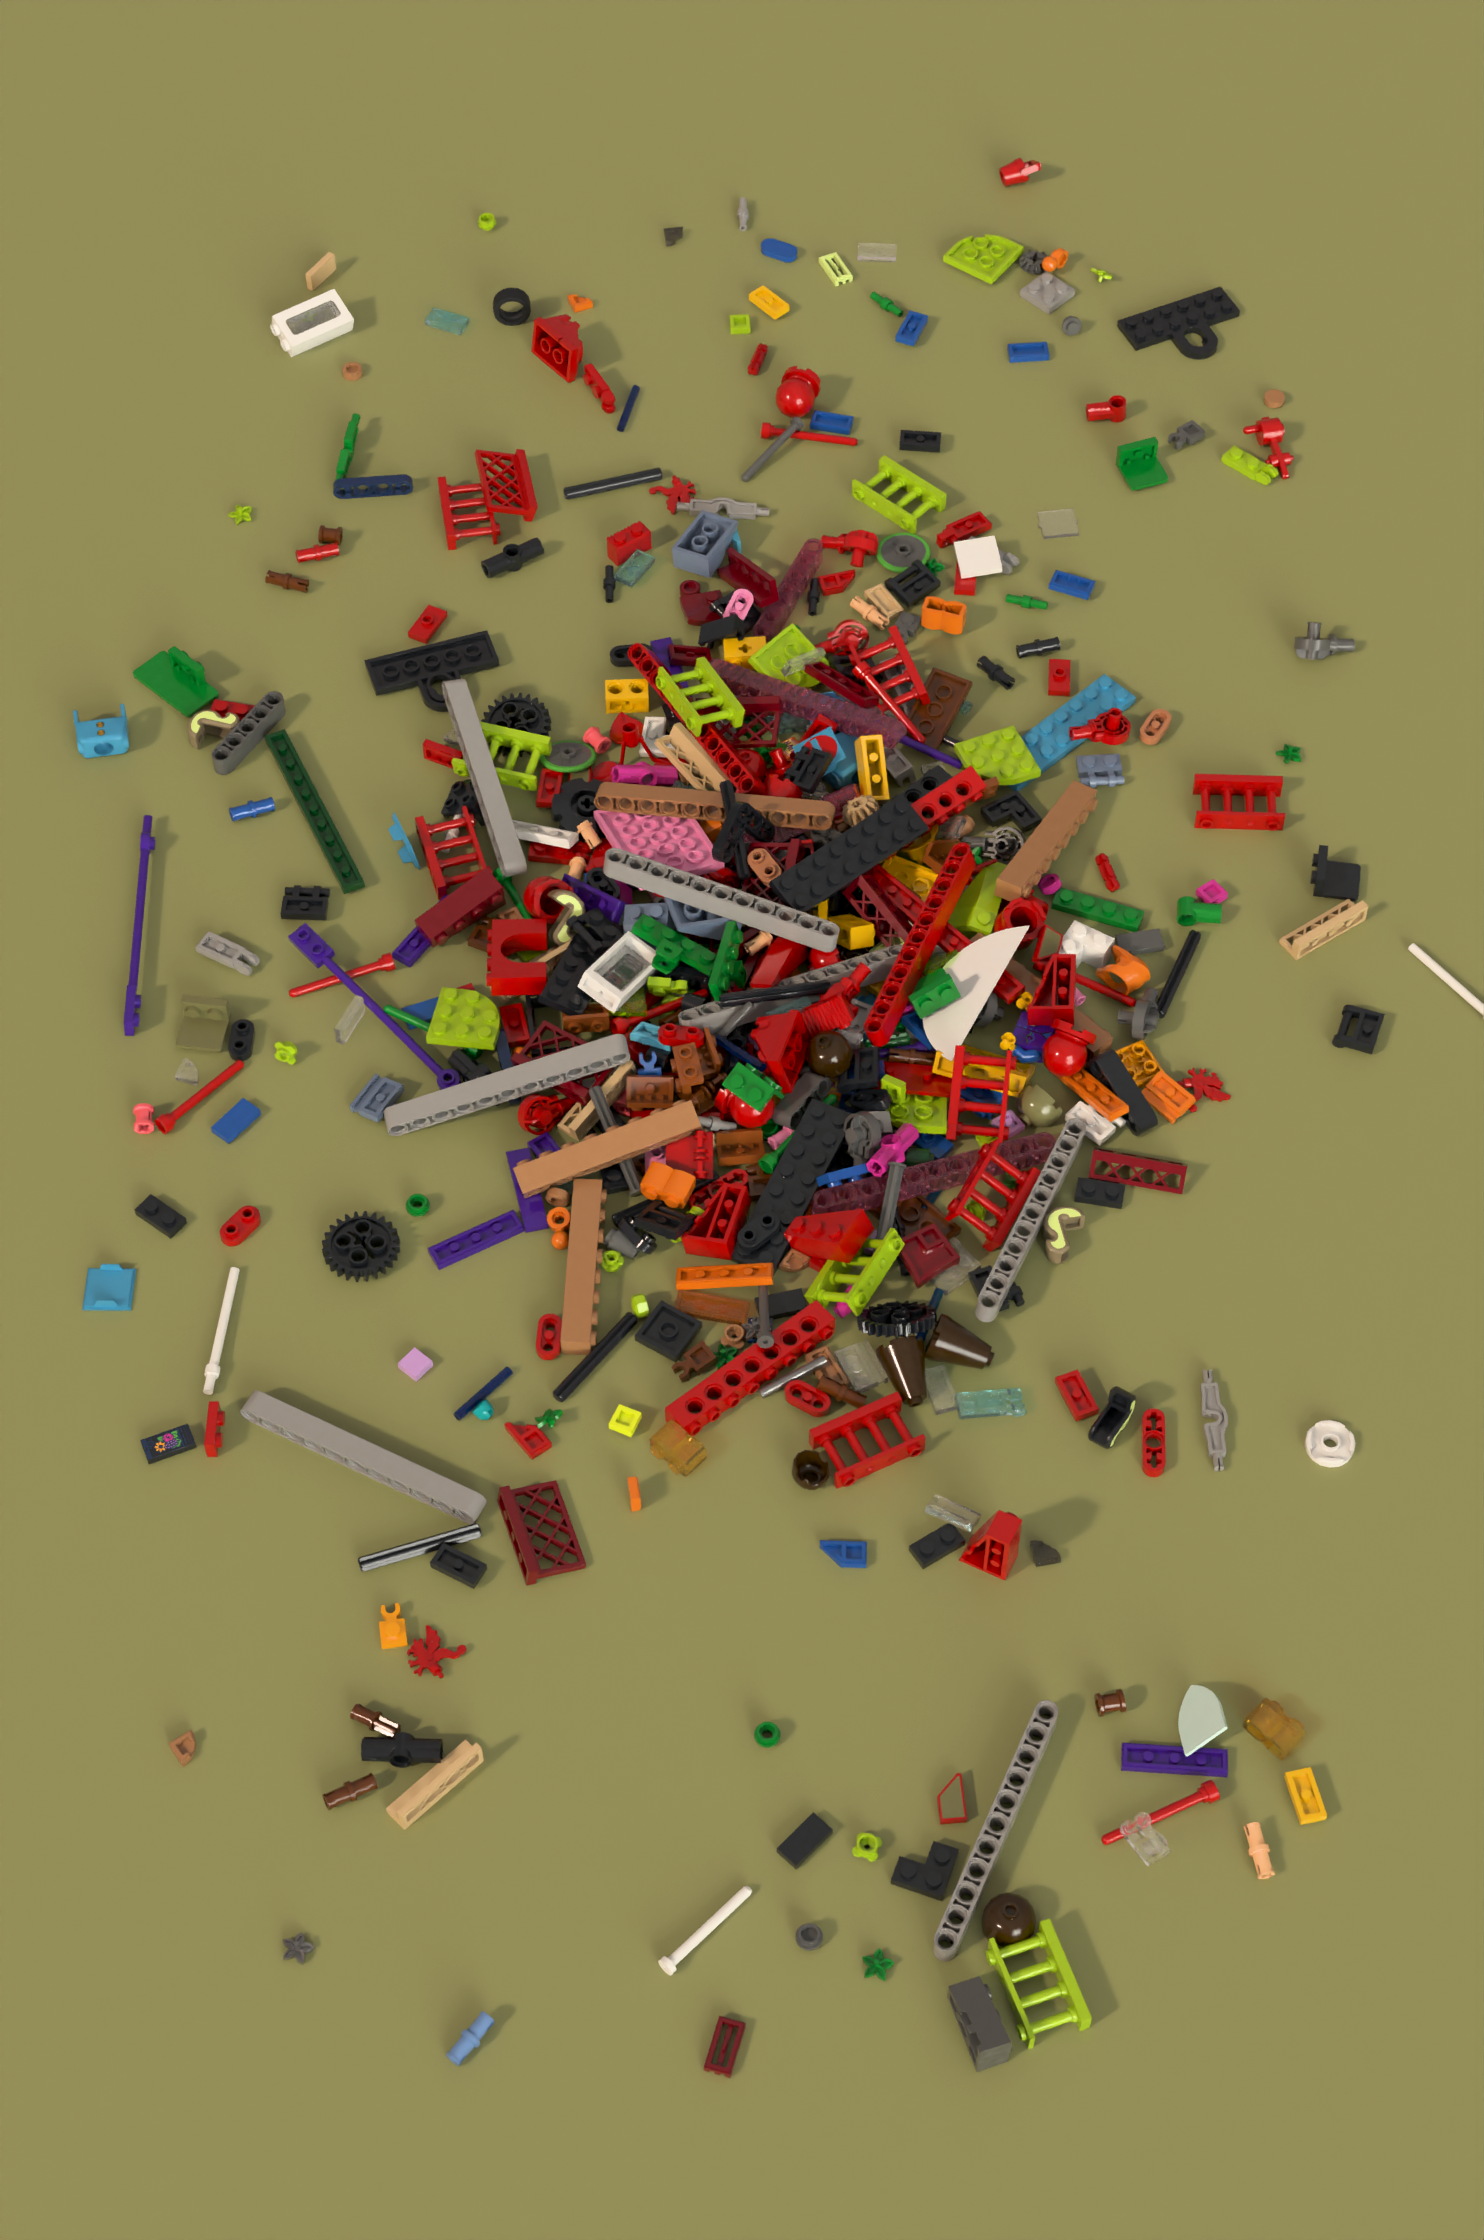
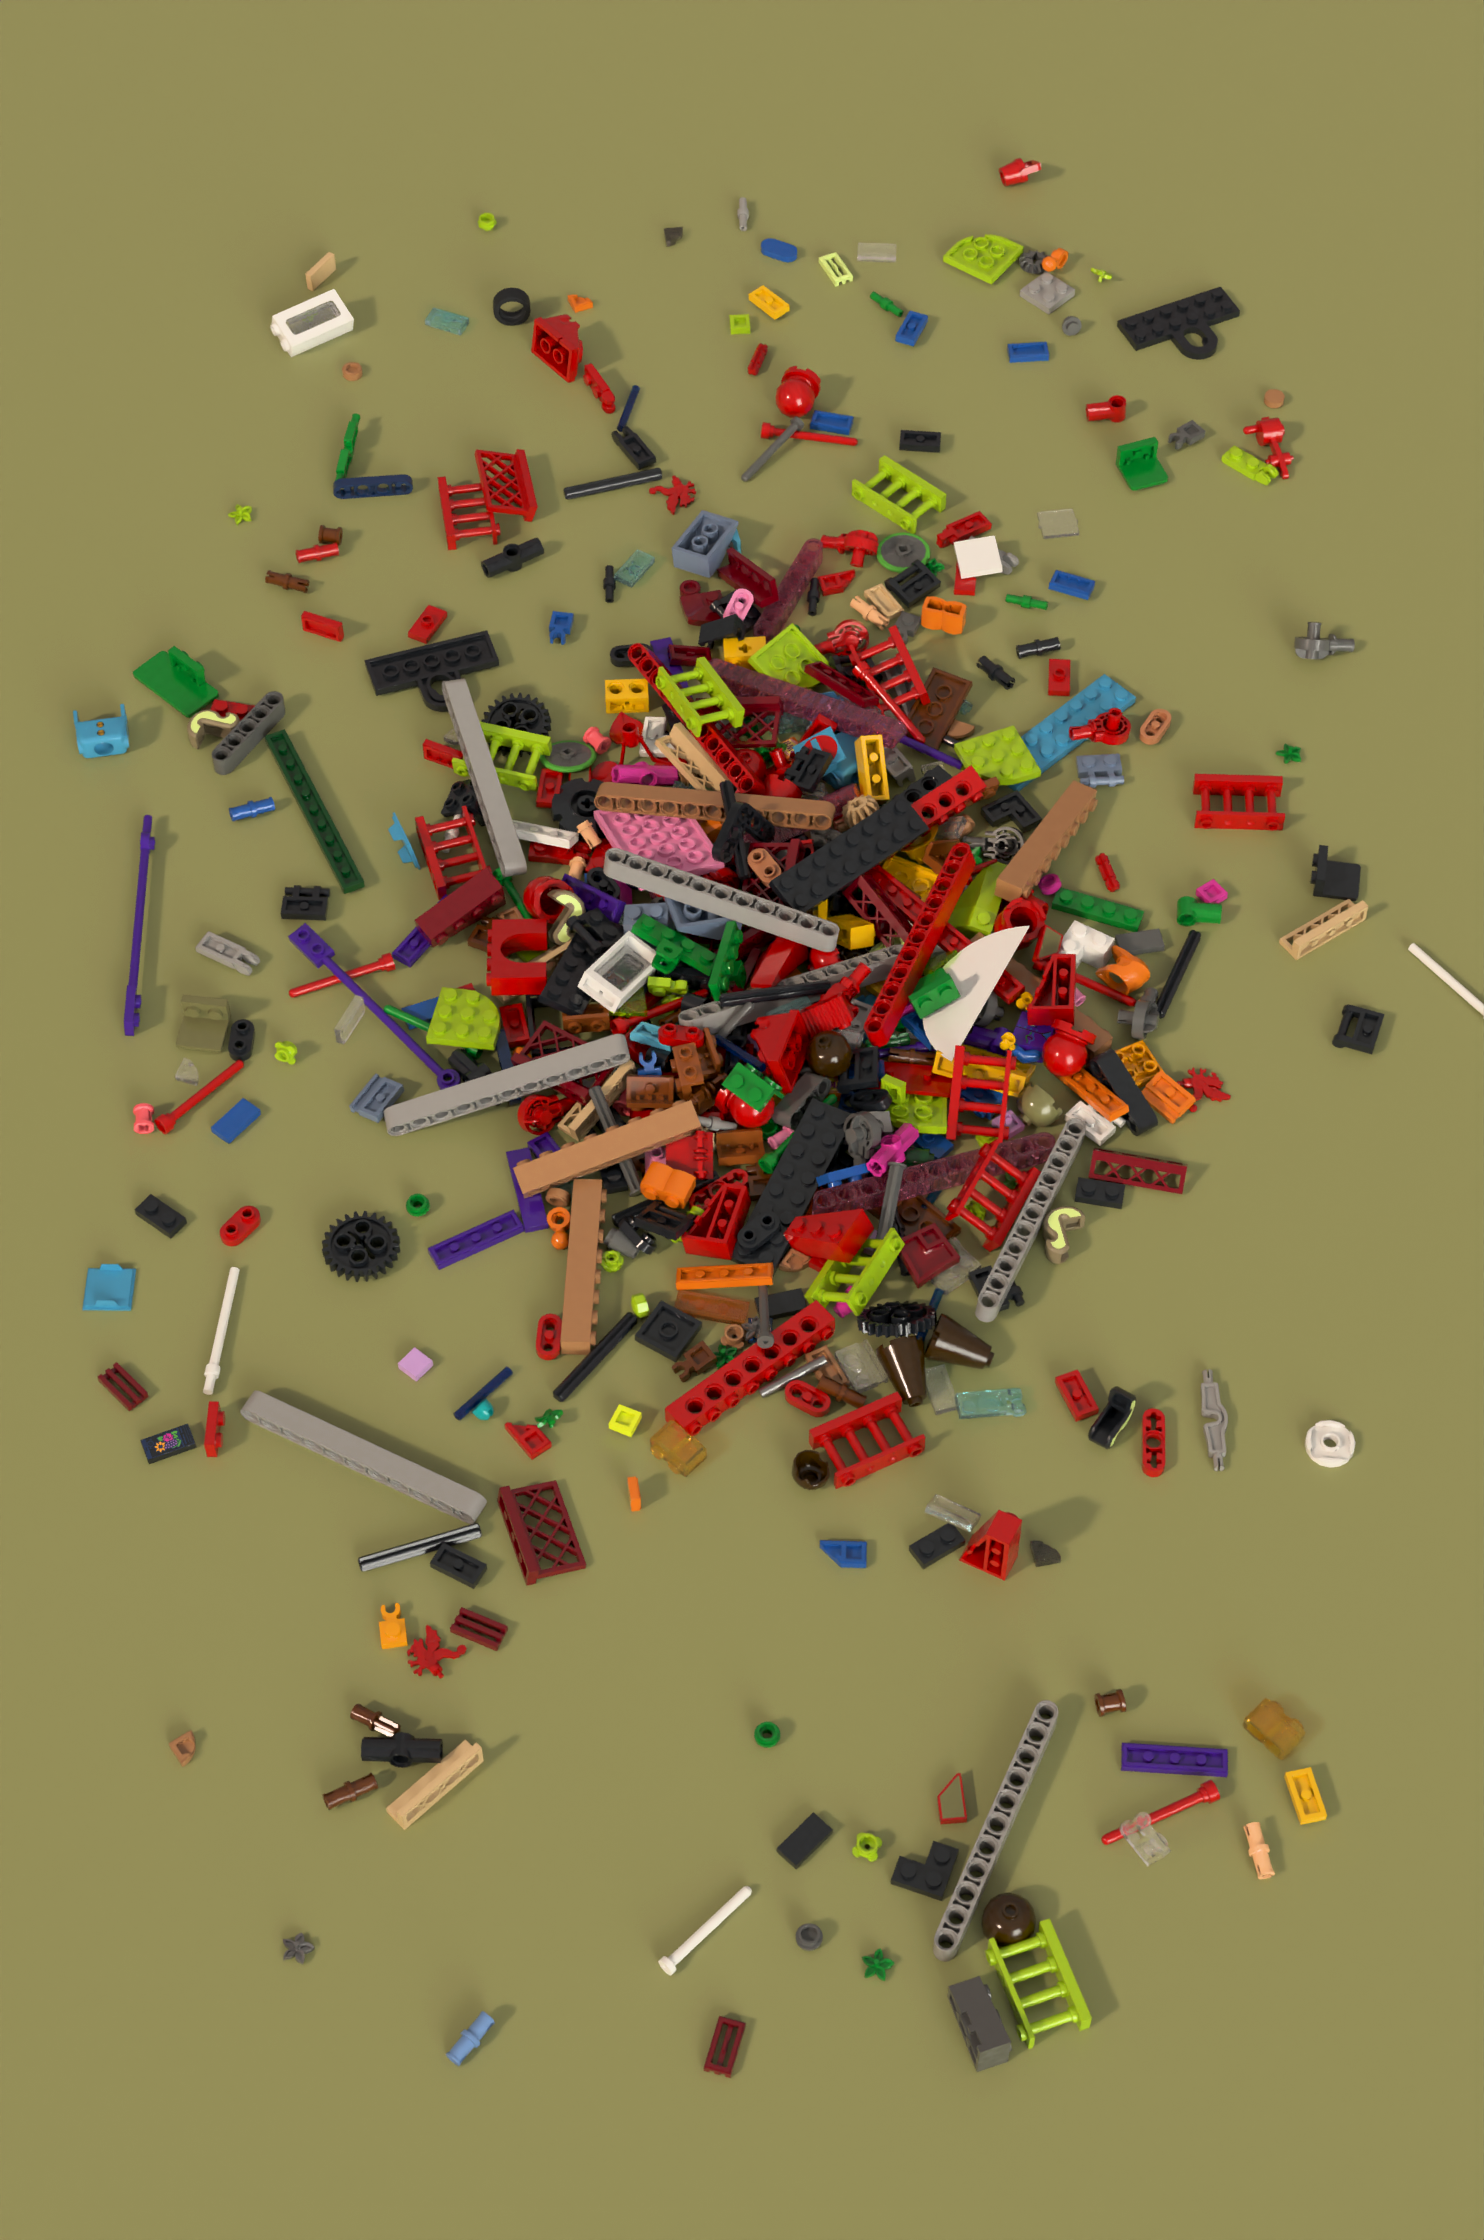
red brick [607,521,652,566] -> none
light grey piece [677,497,769,520] -> none
light nougat pin [743,930,774,956] -> none
clear tile [781,647,826,677] -> none
light aqua shield [1178,1685,1228,1757] -> none
none -> dark red tile [98,1362,149,1411]
none -> red tile [301,611,344,642]
none -> dark red tile [450,1607,508,1651]
none -> blue plate [549,611,574,645]
none -> black hinge [611,426,656,470]
none -> medium nougat tile [947,720,975,740]
none -> dark purple piece [964,1025,1012,1056]

